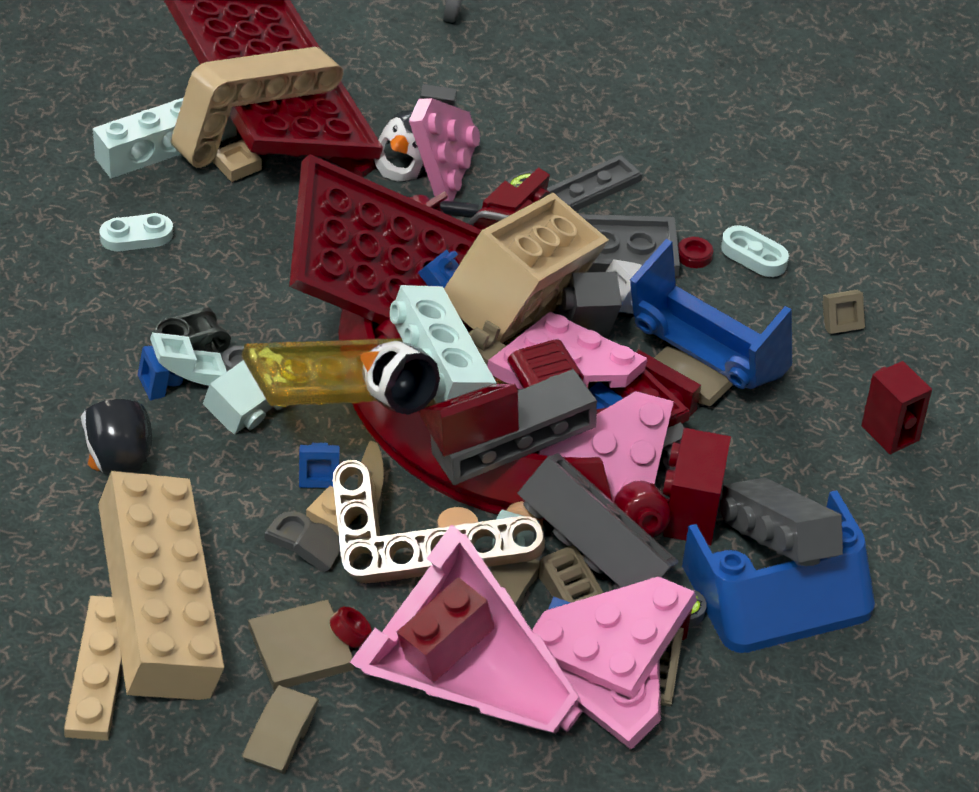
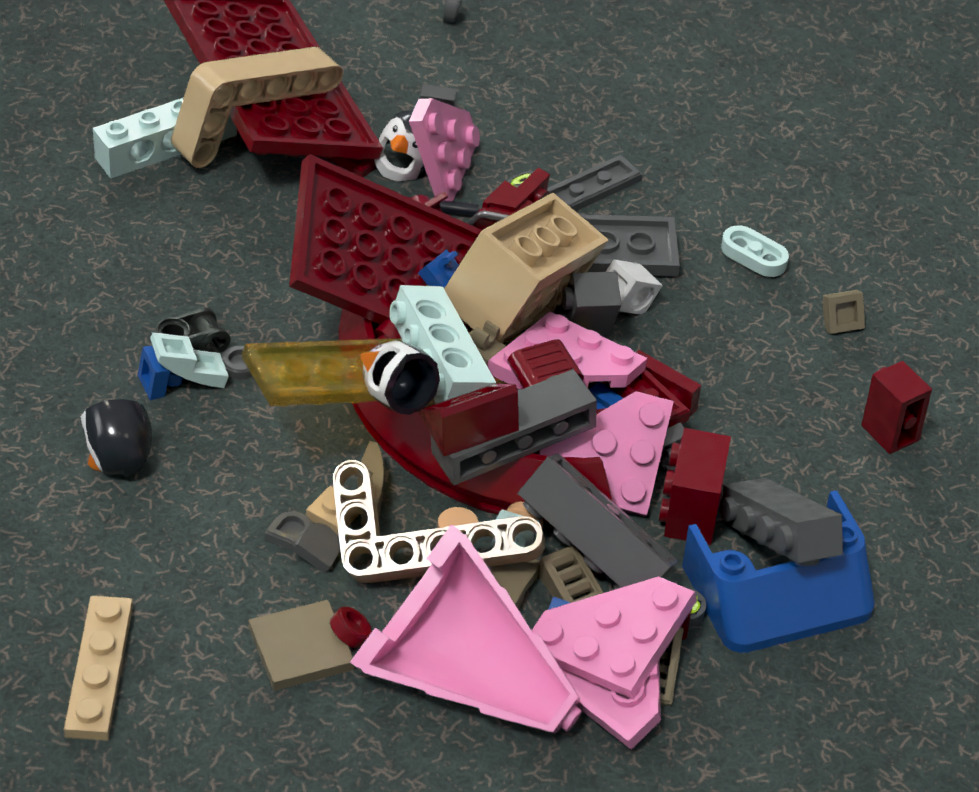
tan brick [99,471,224,700] -> none
light aqua plate [100,213,173,251] -> none
light aqua brick [203,345,297,434] -> none
tan plate [213,140,262,182] -> none
dark tan slope [242,685,319,774] -> none
blue tile [299,442,340,488] -> none
dark red brick [397,577,495,683] -> none
dark red head [614,480,671,538] -> none
blue windscreen [630,239,792,389] -> none
dark tan slope [654,346,733,406] -> none
dark red tile [678,237,713,268] -> none

